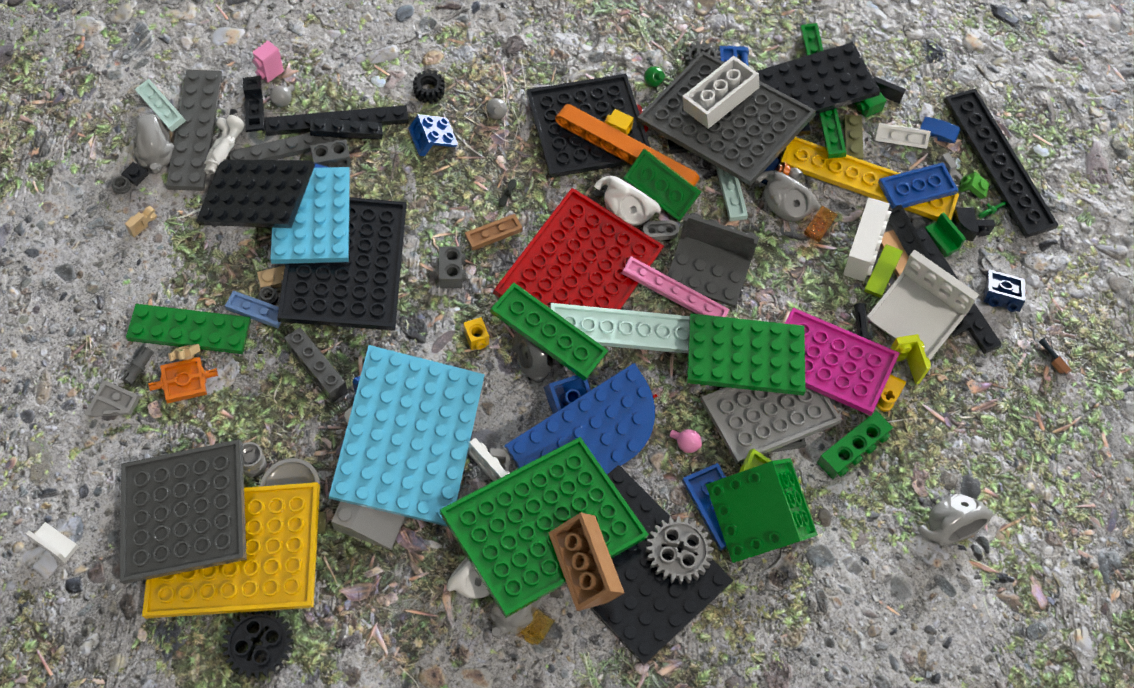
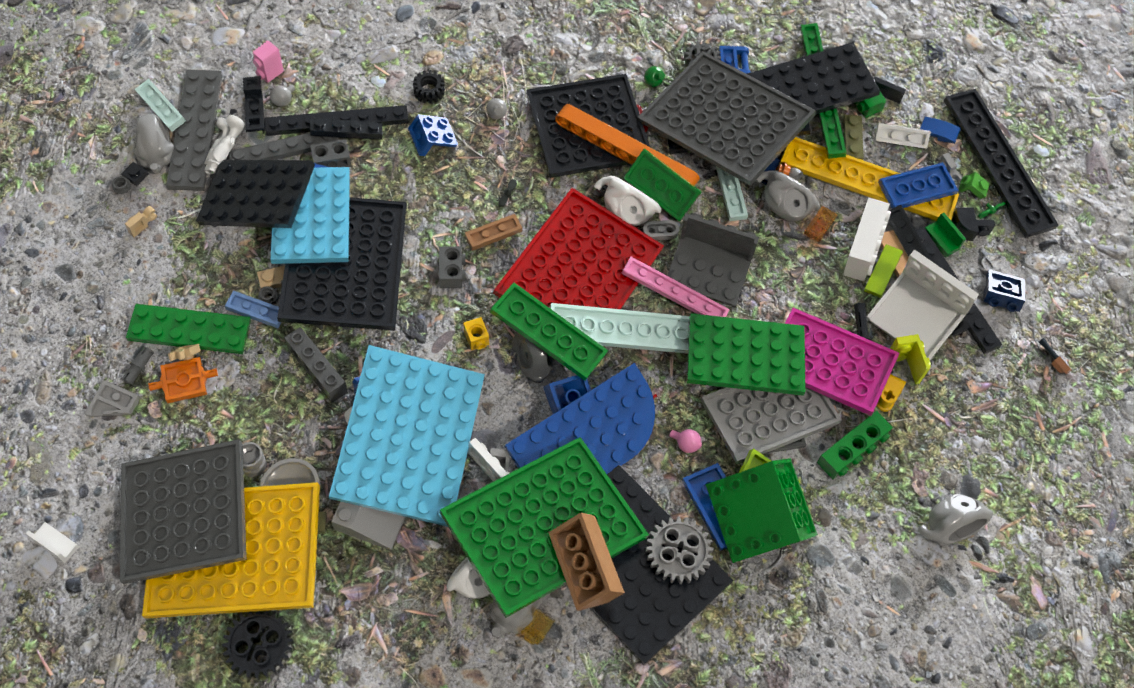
yellow brick [605,109,634,135] -> none
white brick [682,56,759,129] -> none

